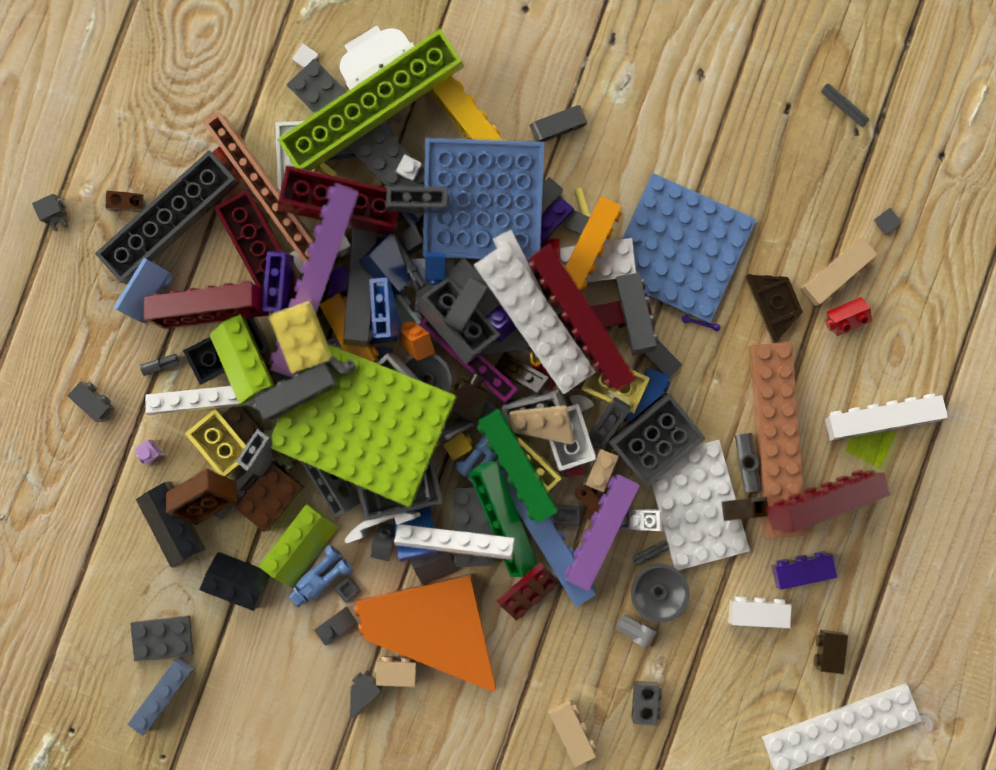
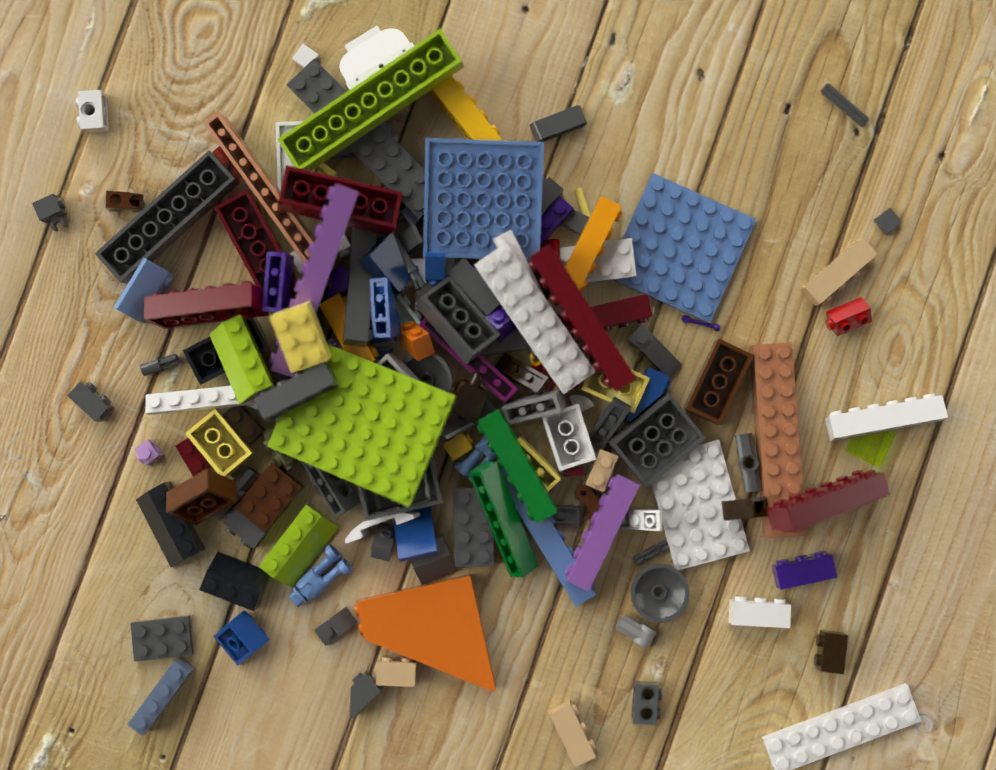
dark grey slope [236,429,273,477] -> none
dark grey arm [327,356,356,375] -> none
dark grey tile [334,575,361,603] -> none
dark grey brick [387,187,448,213] -> none
white plate [394,524,514,559] -> none
white plate [396,155,422,182] -> none
dark grey beam [444,277,488,331] -> none
dark red plate [497,562,560,621] -> none
tan wing [509,406,574,445] -> none
dark grey brick [615,272,659,356] -> none
dark brown wing [745,274,803,343] -> none
none -> white brick [76,90,109,134]
none -> dark red plate [175,438,214,476]
none -> blue slope [214,610,269,666]
none -> dark grey brick [224,509,269,548]
none -> reddish brown brick [683,338,754,425]

